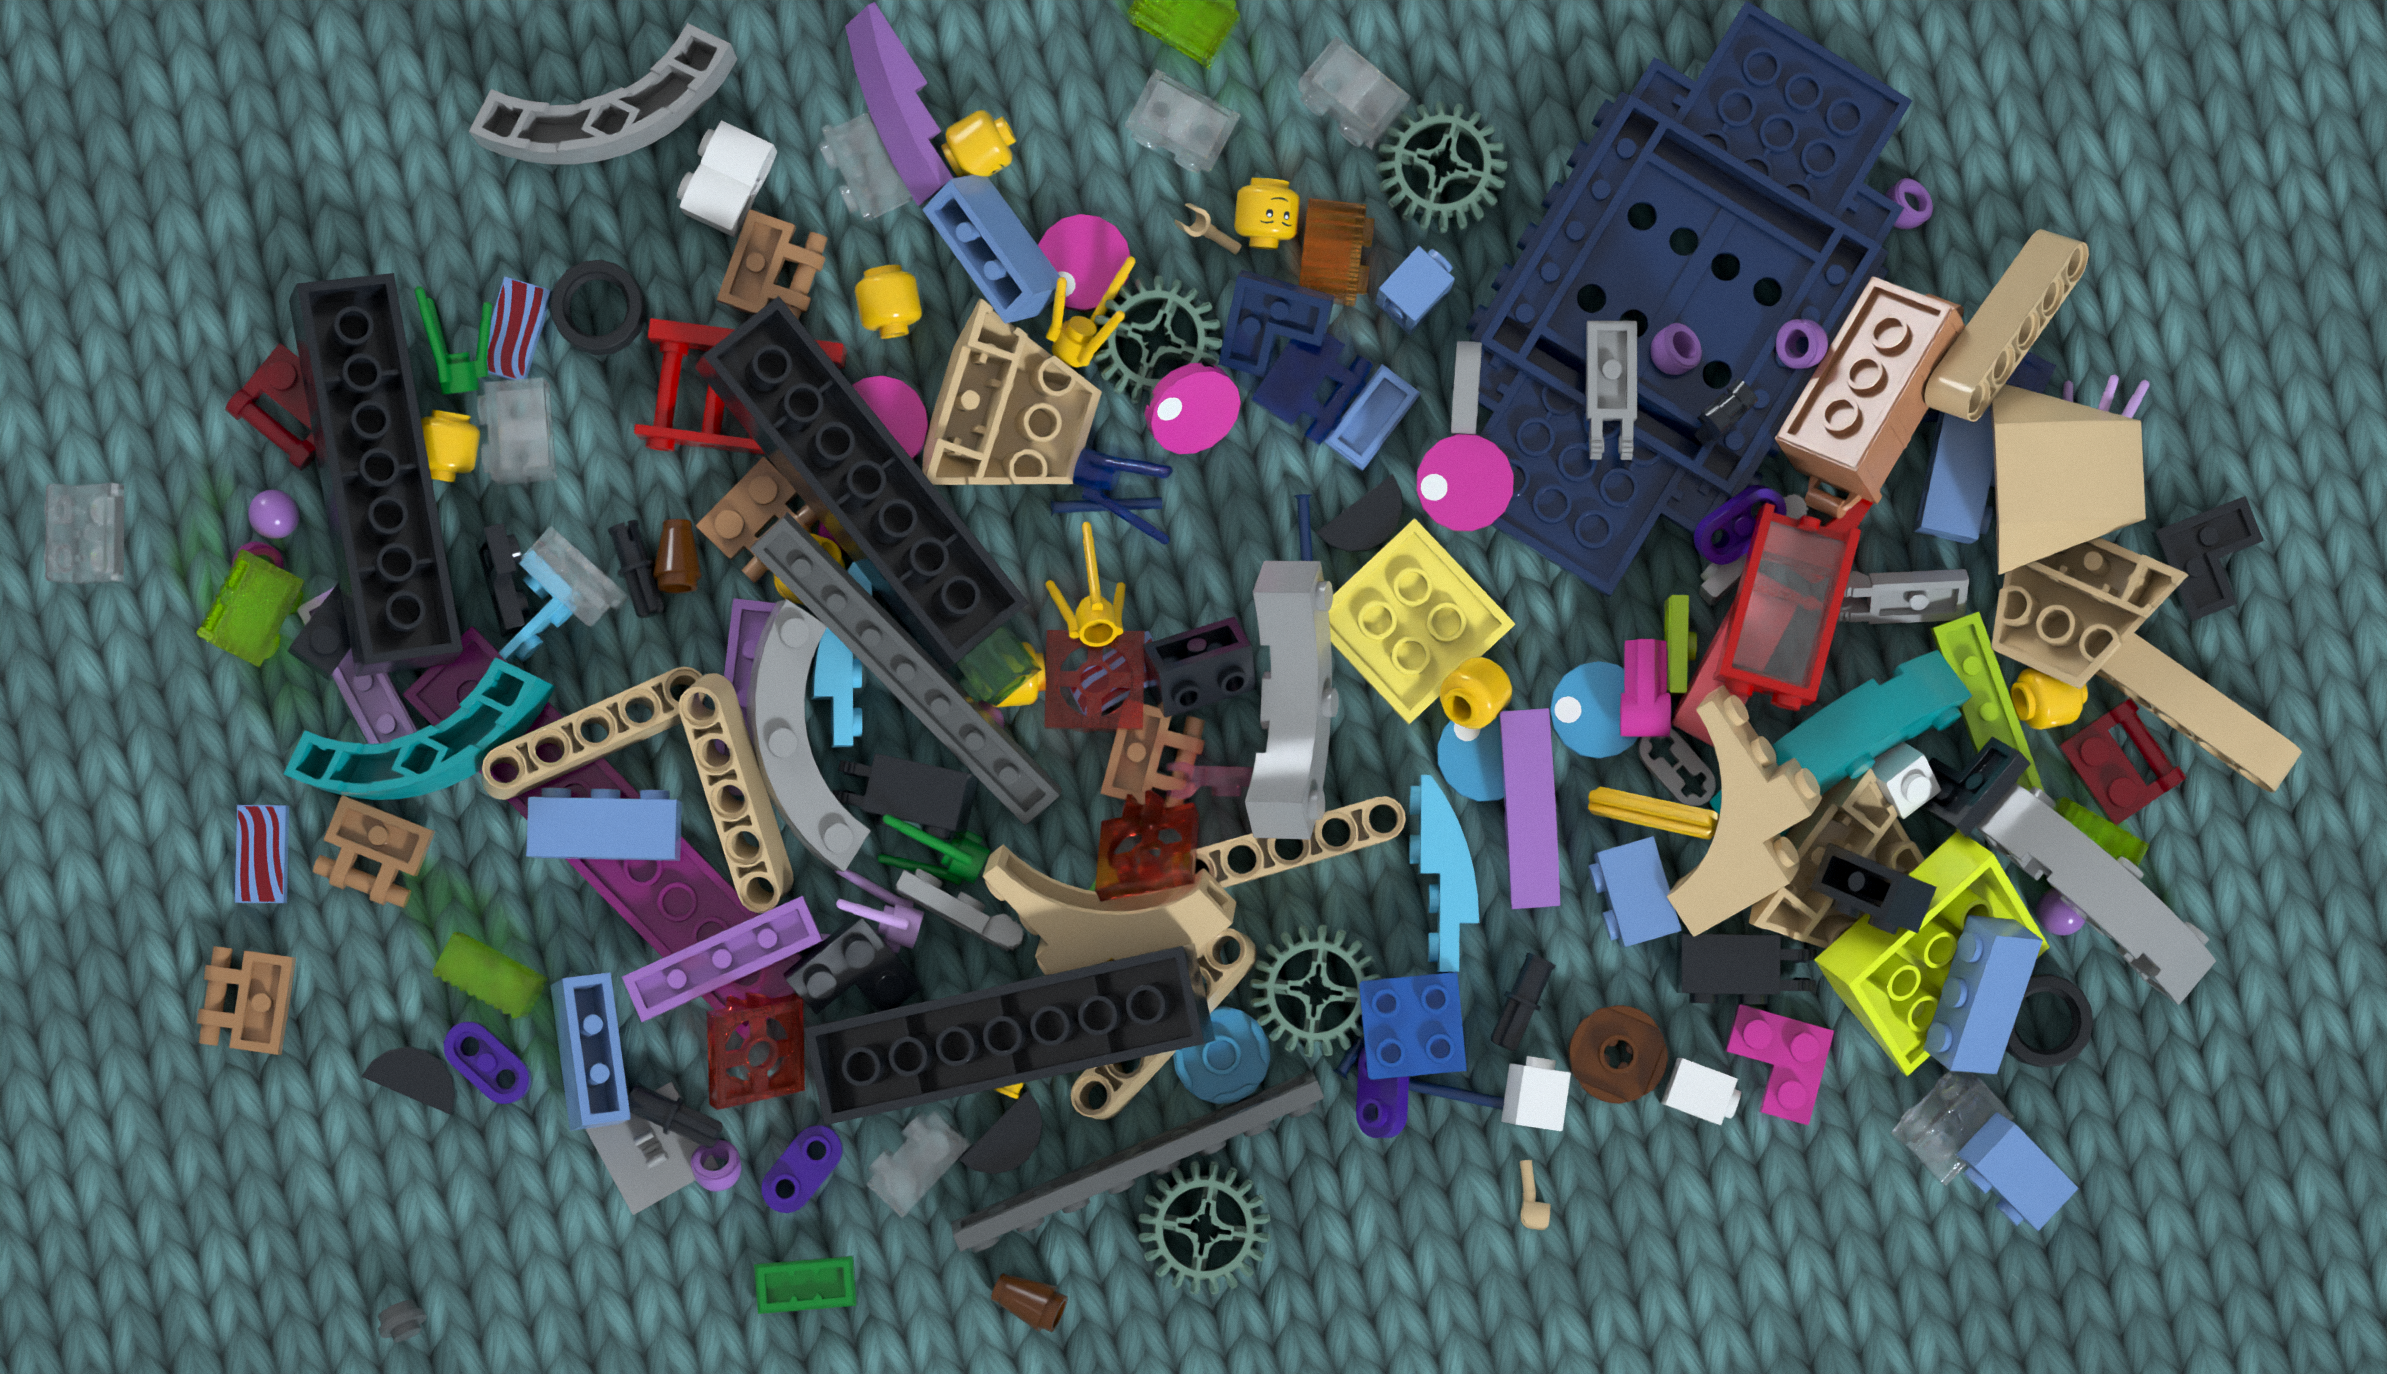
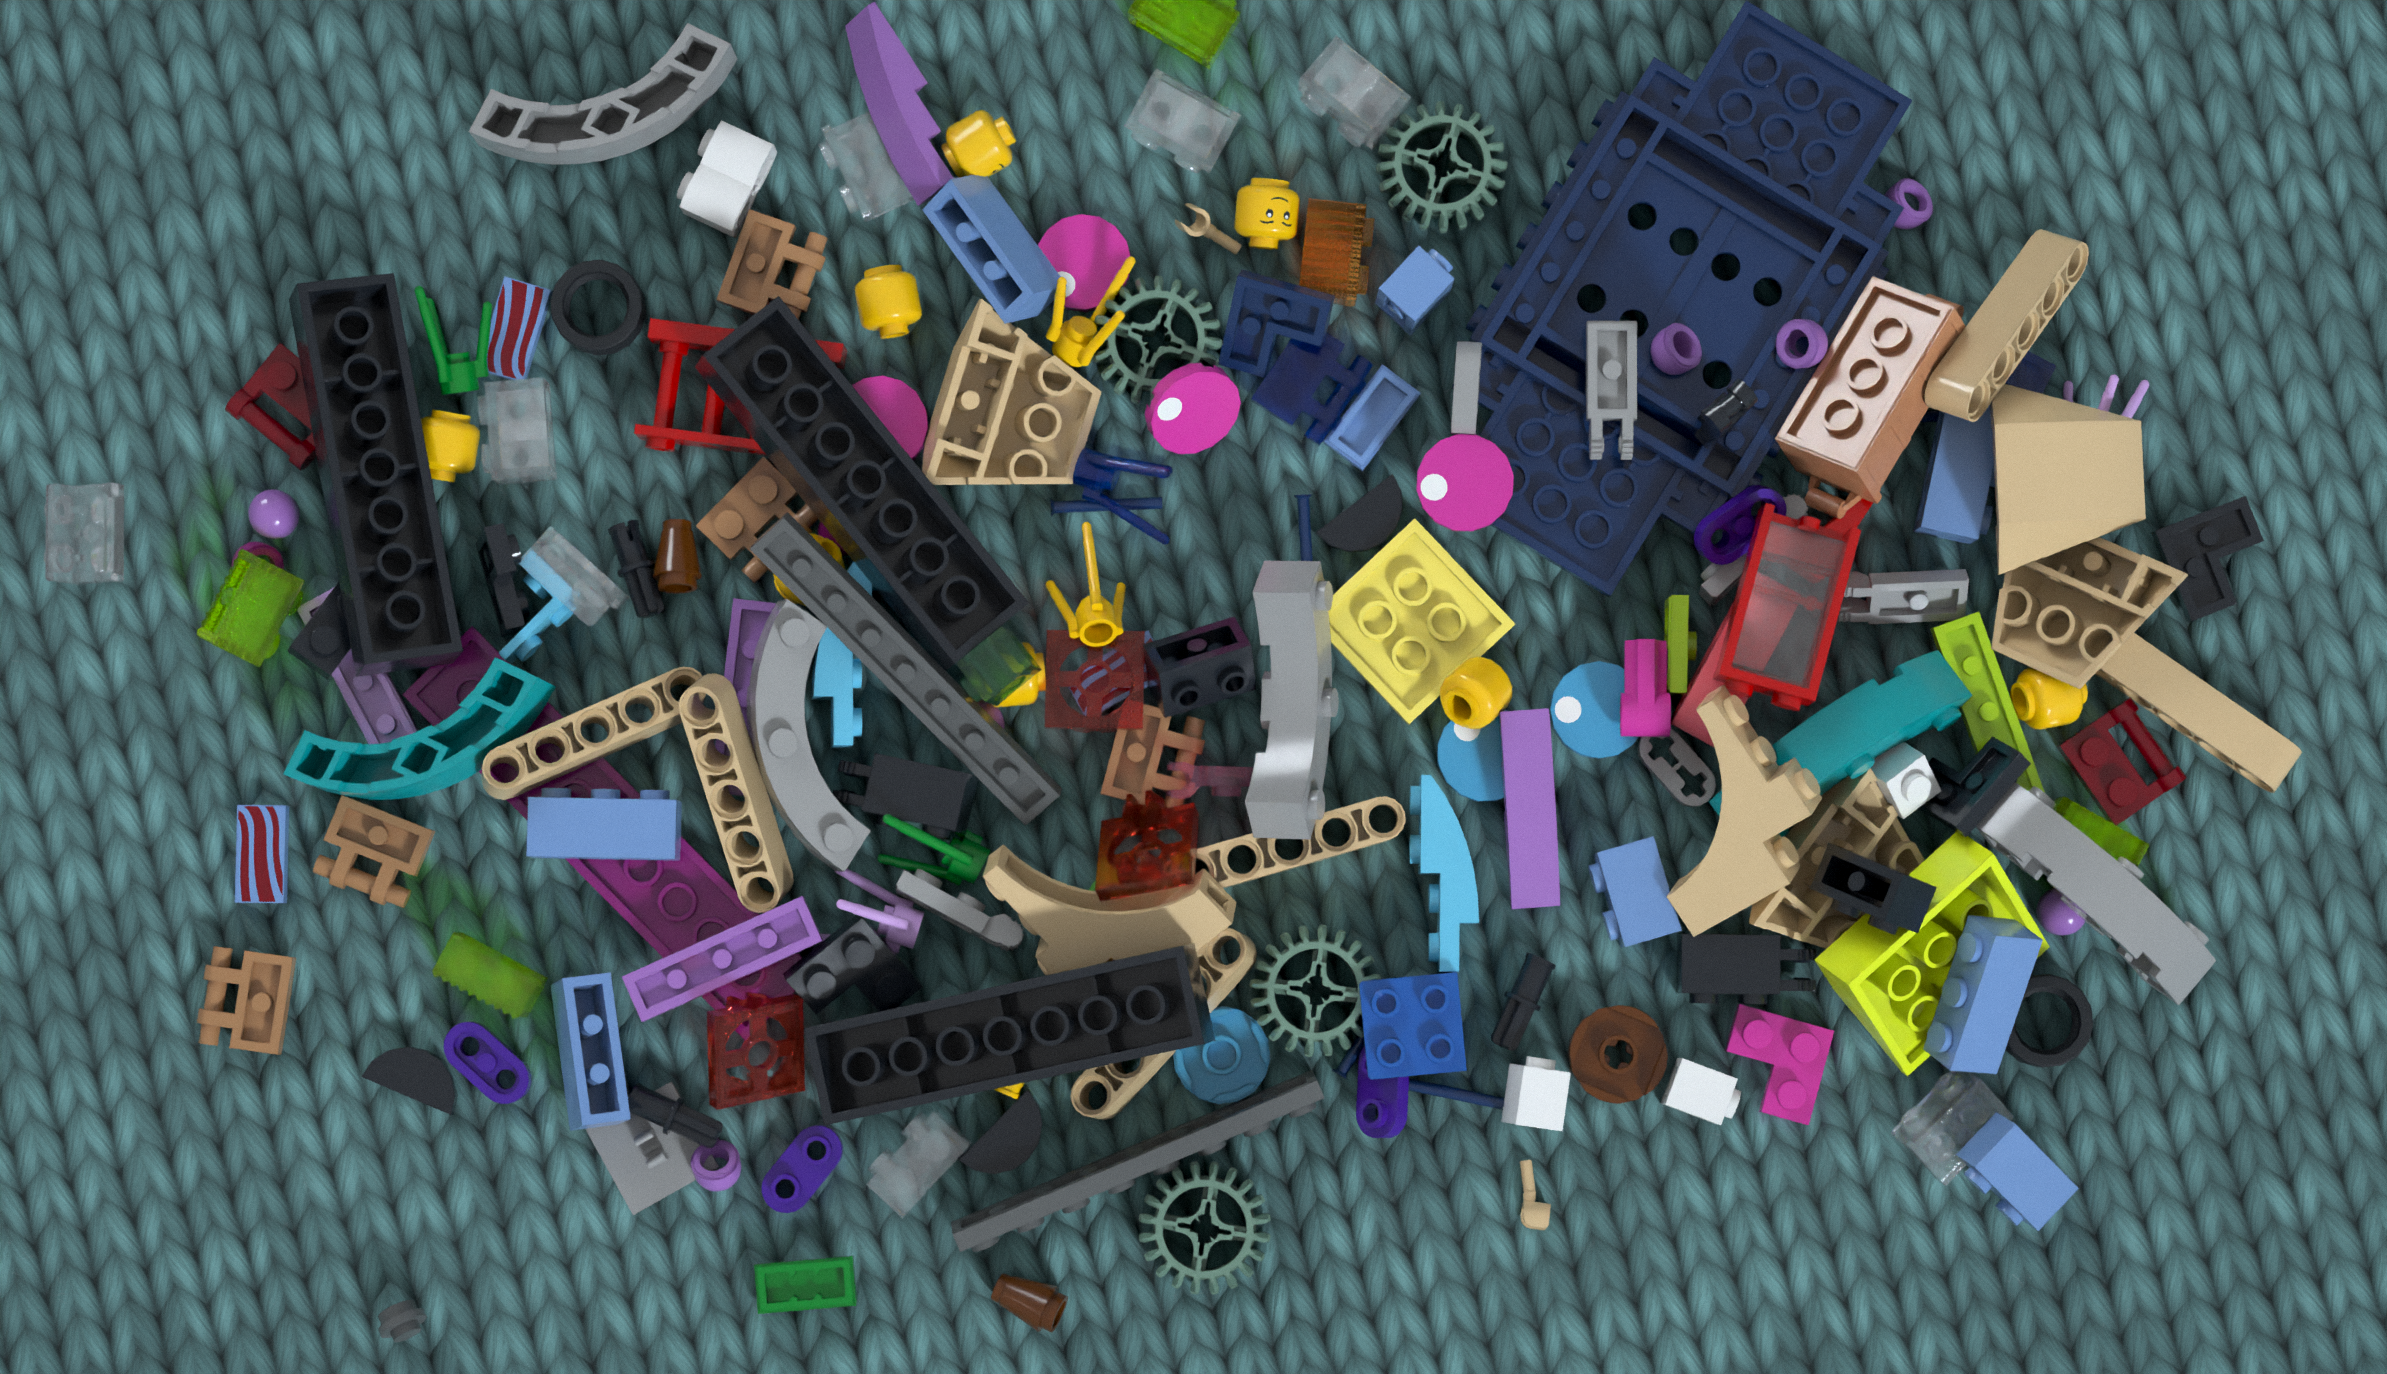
yellow axle [1588,786,1720,840] -> none

